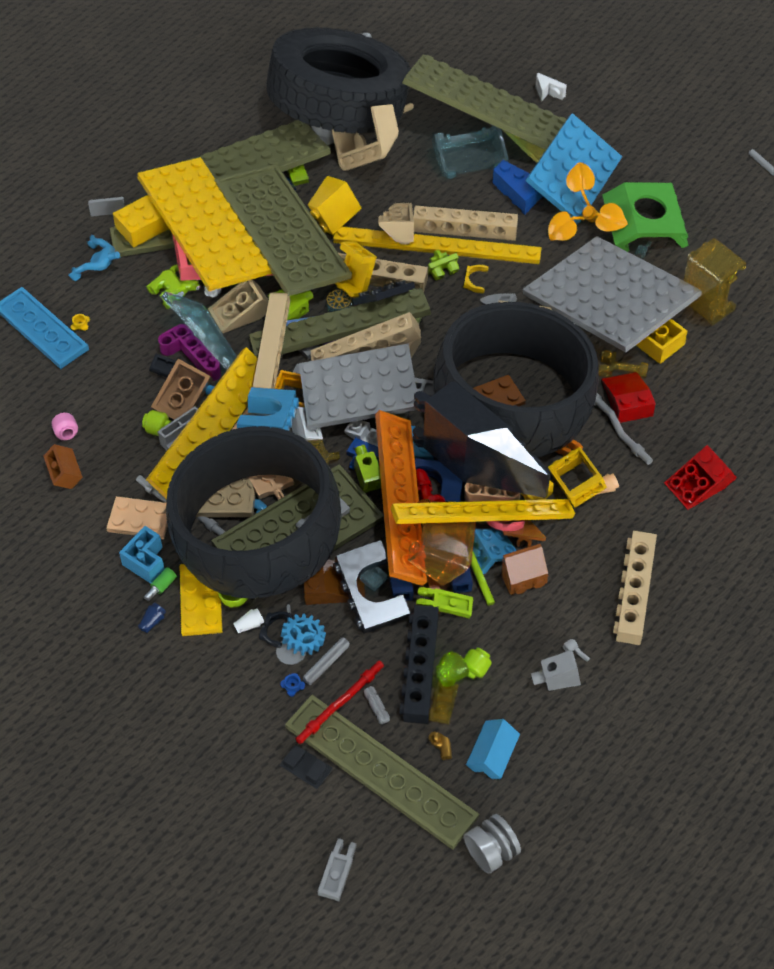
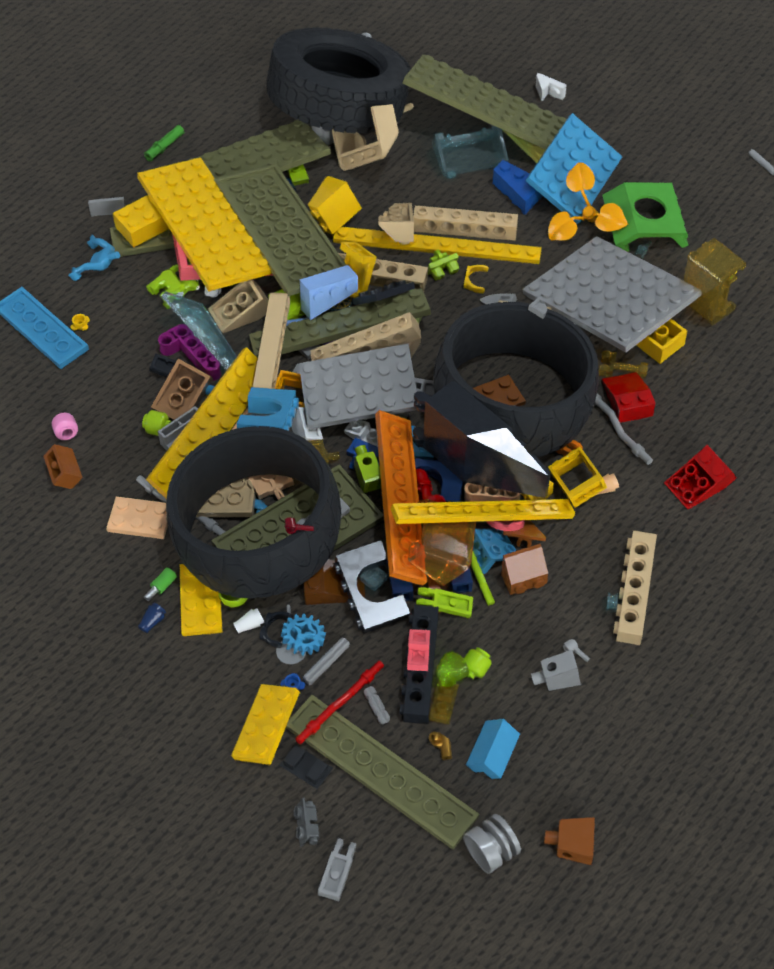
dark azure brick [119,526,164,584] -> none
none -> bright green pin [144,125,184,161]
none -> yellow plate [231,684,300,765]
none -> dark red hand [285,517,314,534]
none -> dark grey hinge [294,798,320,847]
none -> light blue wedge [300,265,358,320]
none -> coral slope [407,629,430,671]
none -> light grey tile [528,296,547,319]
none -> dark orange torso [544,817,595,865]
none -> clear light blue bush [606,592,618,612]

